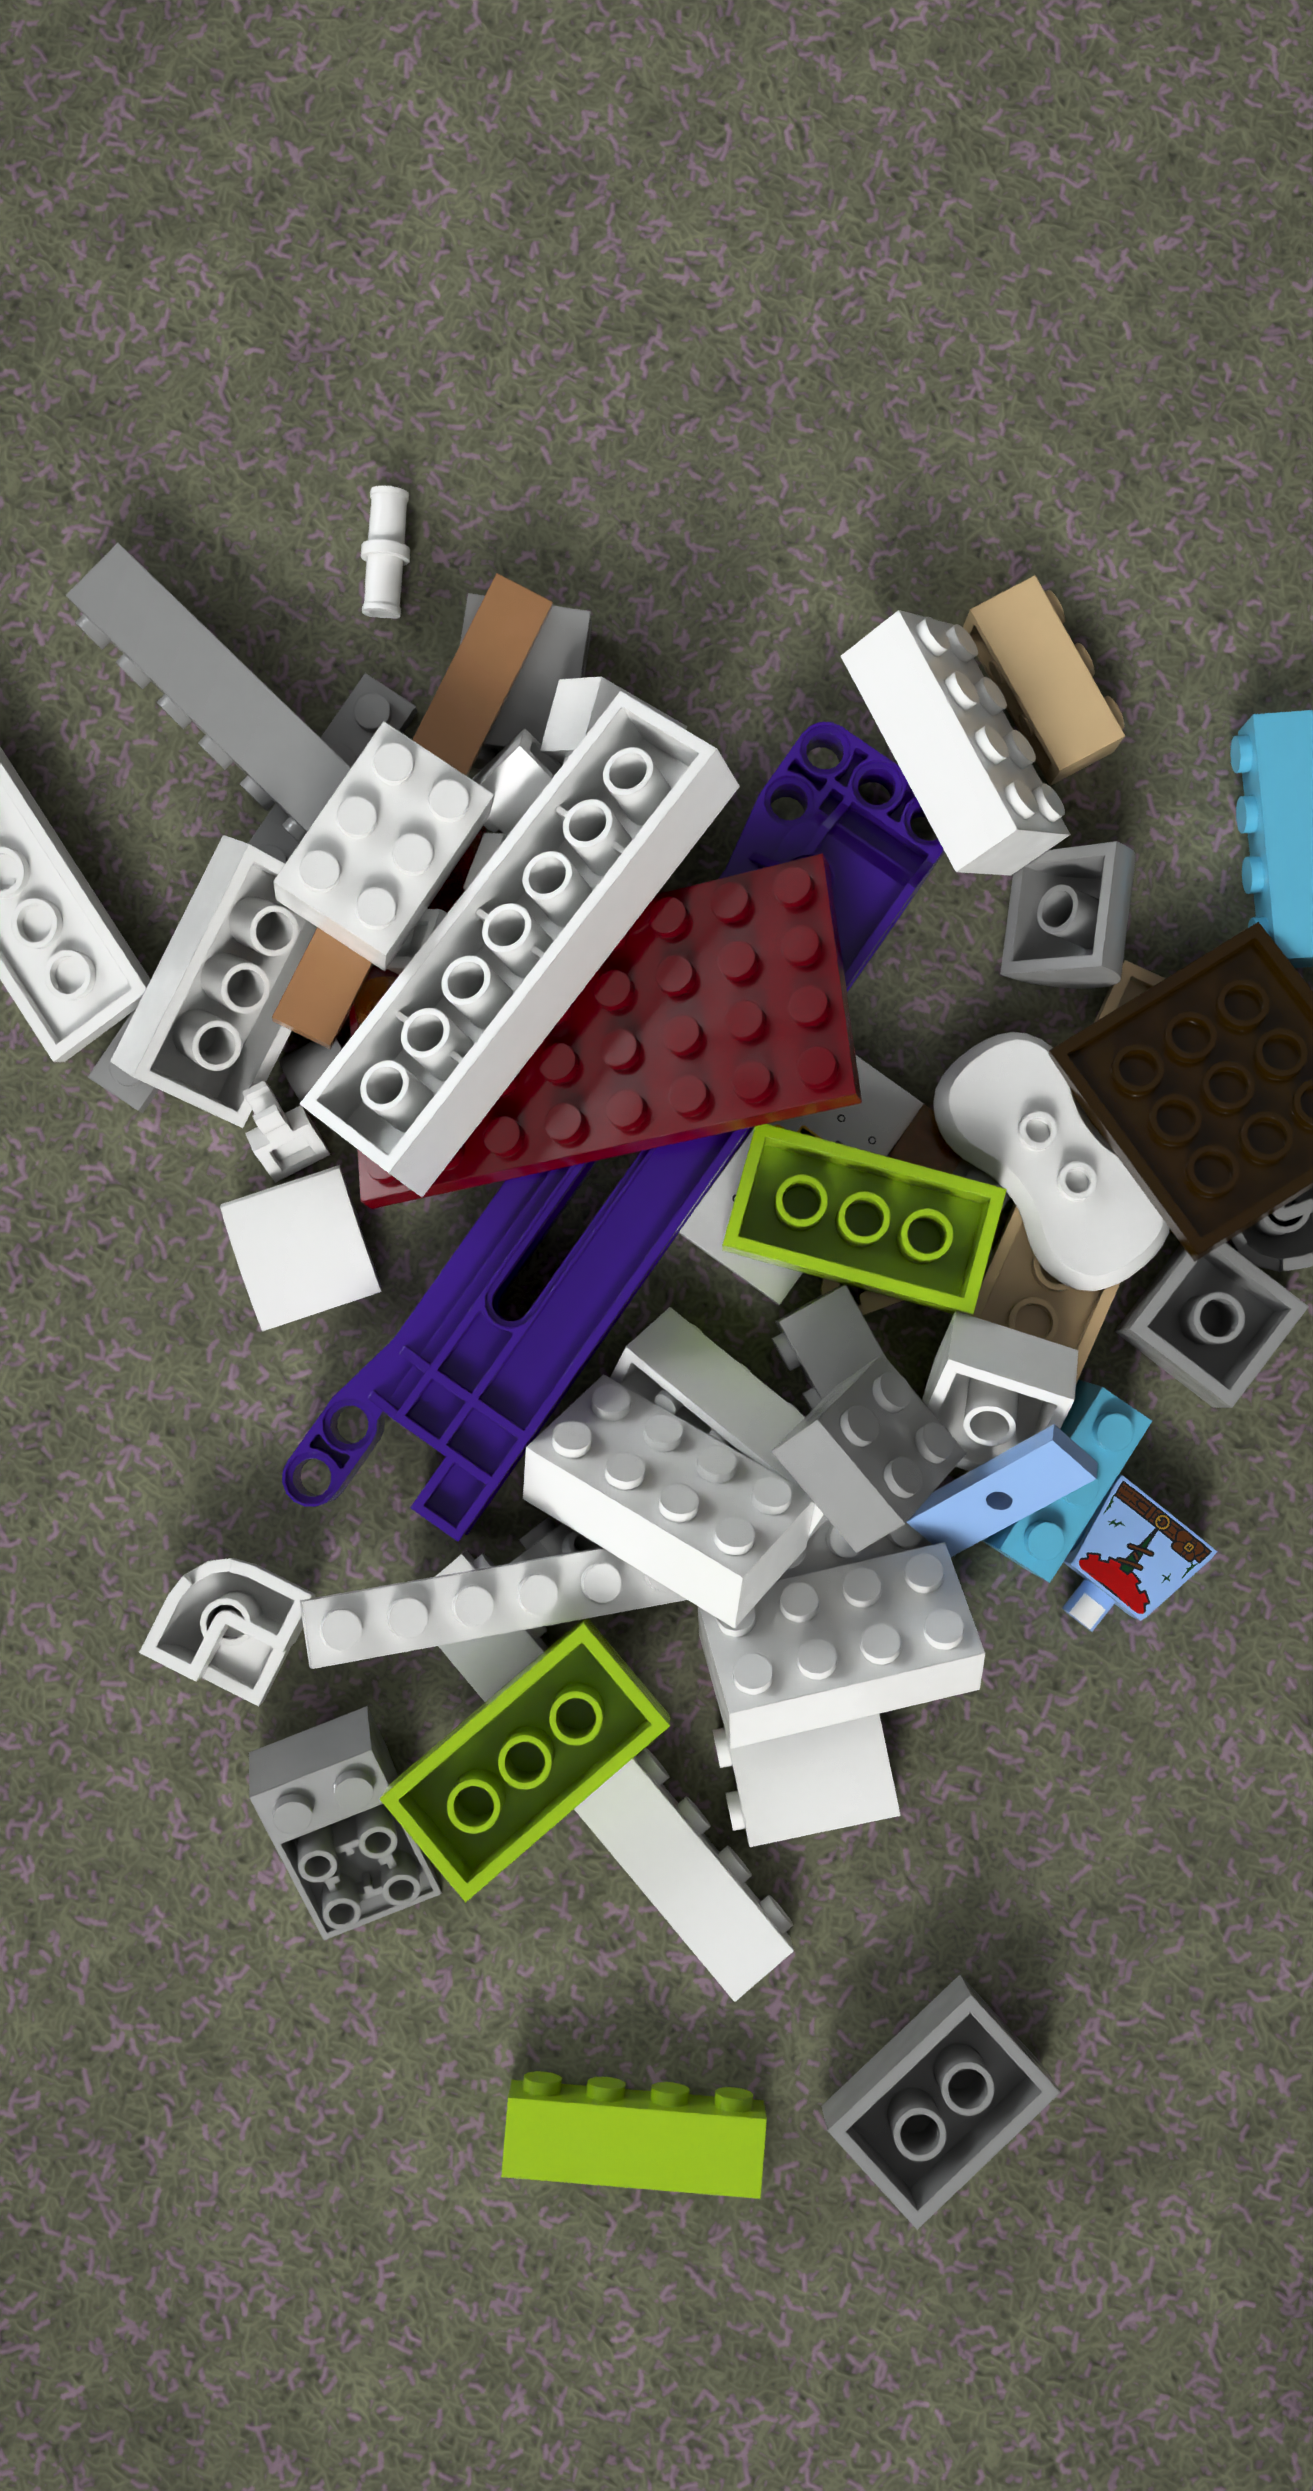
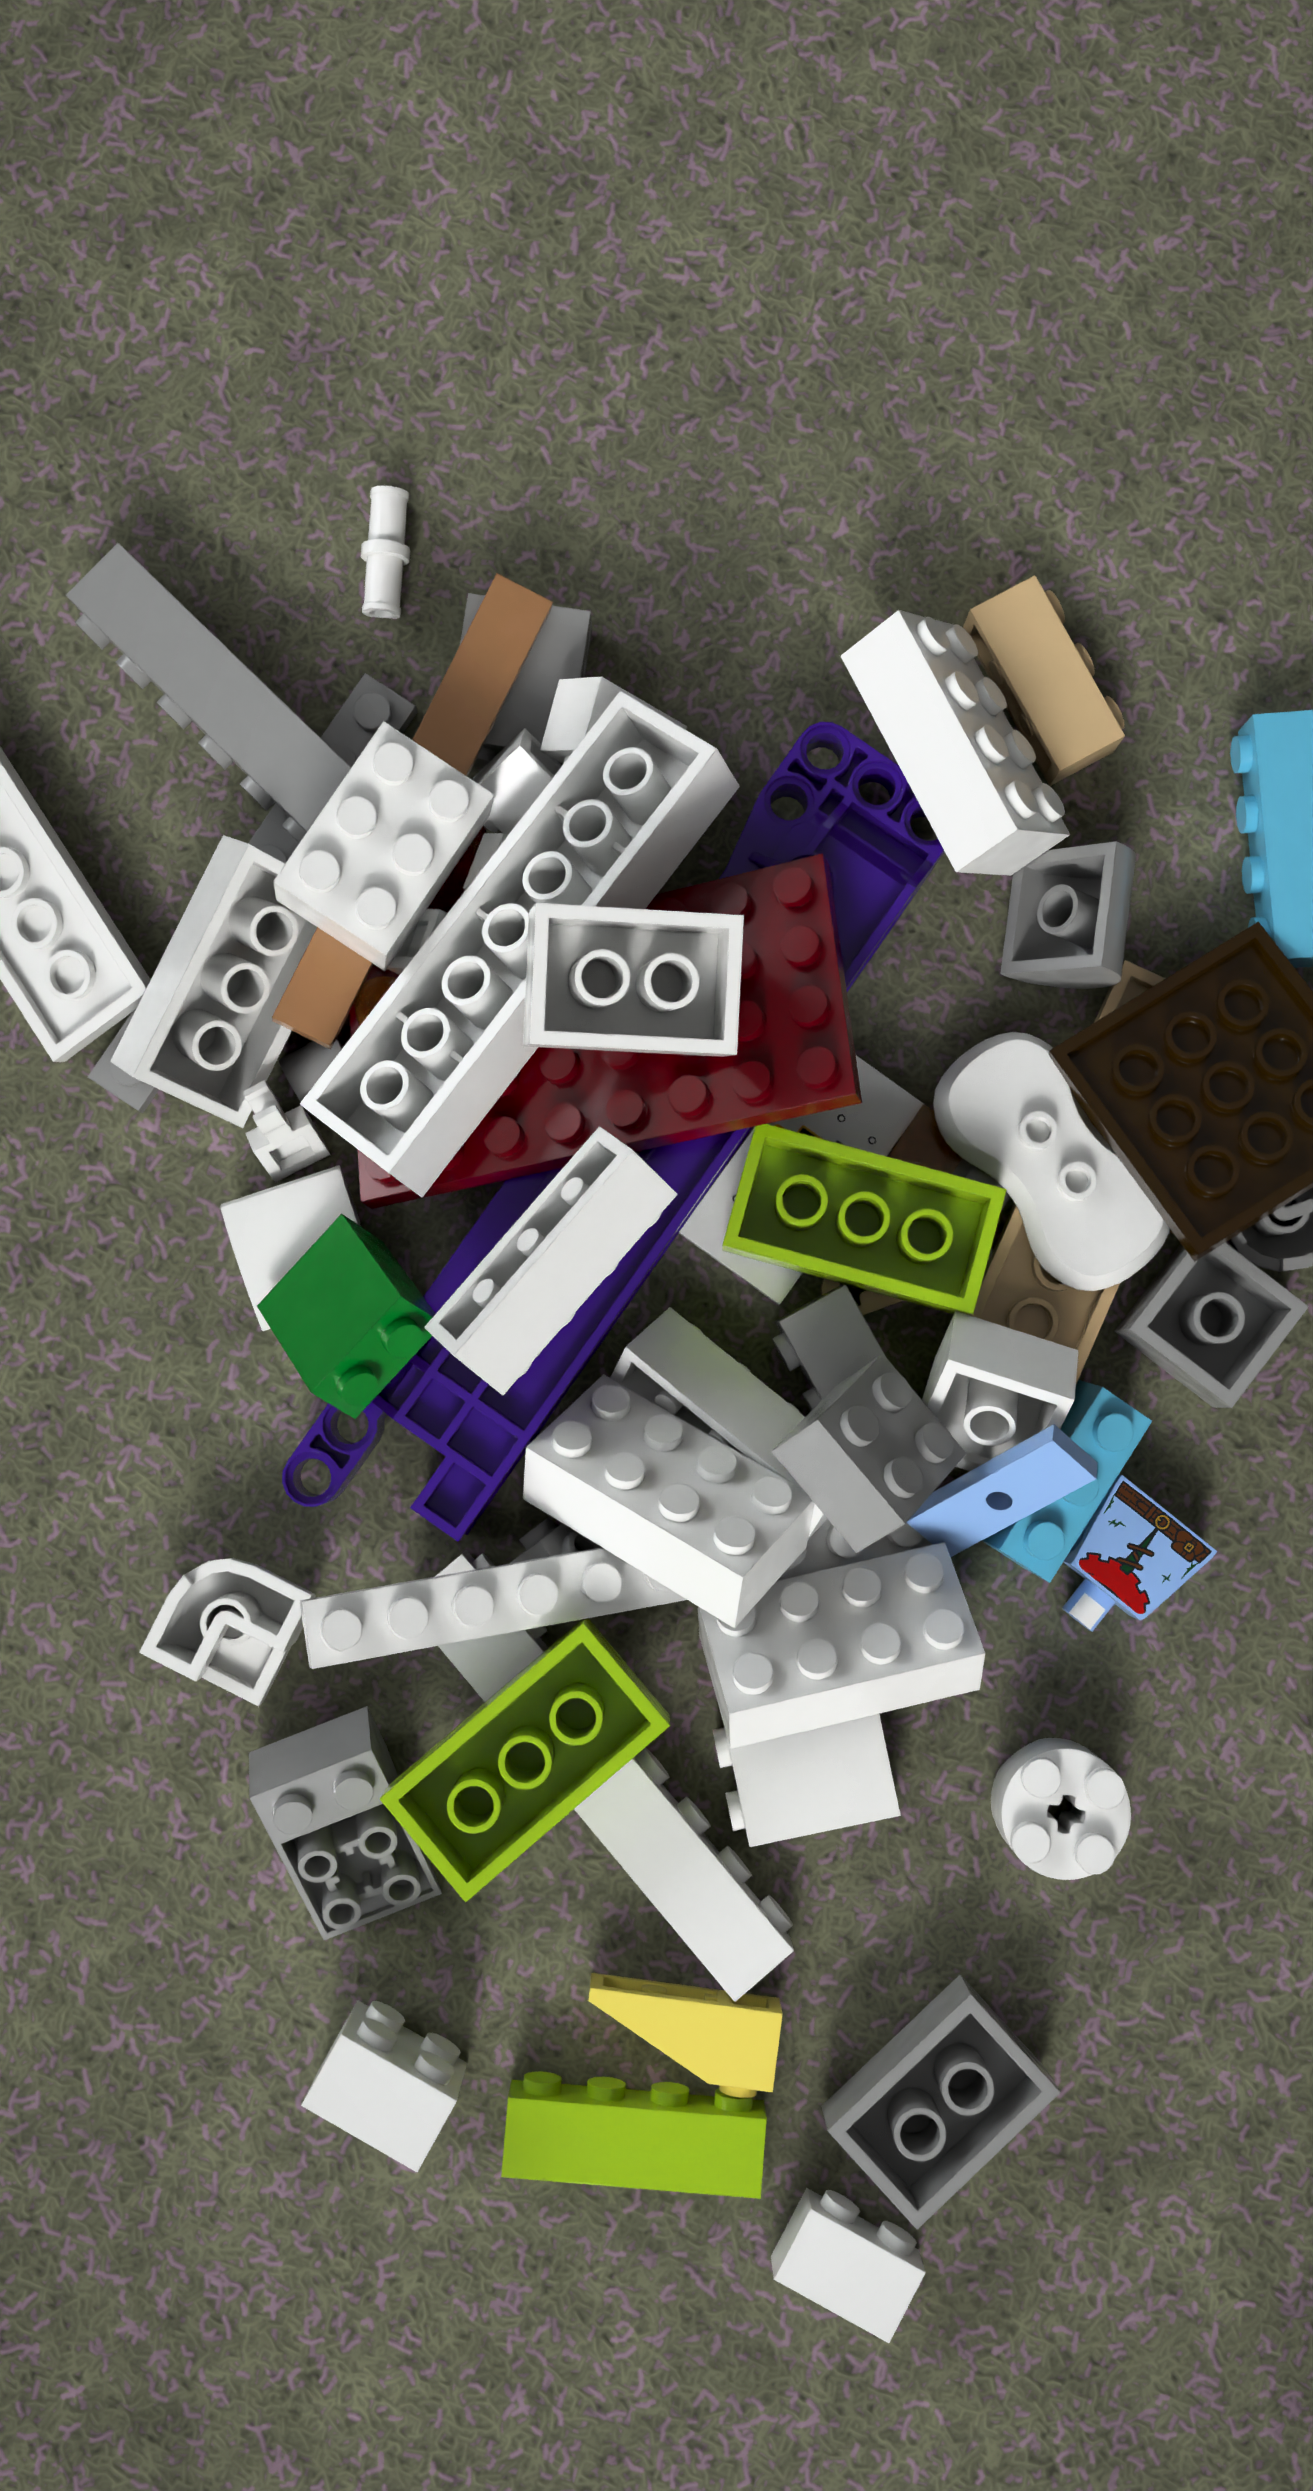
none -> green brick [257,1213,435,1419]
none -> white brick [301,2000,467,2172]
none -> white brick [424,1126,678,1395]
none -> white brick [523,903,744,1057]
none -> light yellow slope [588,1973,783,2098]
none -> white brick [771,2188,926,2343]
none -> white brick [991,1738,1131,1880]

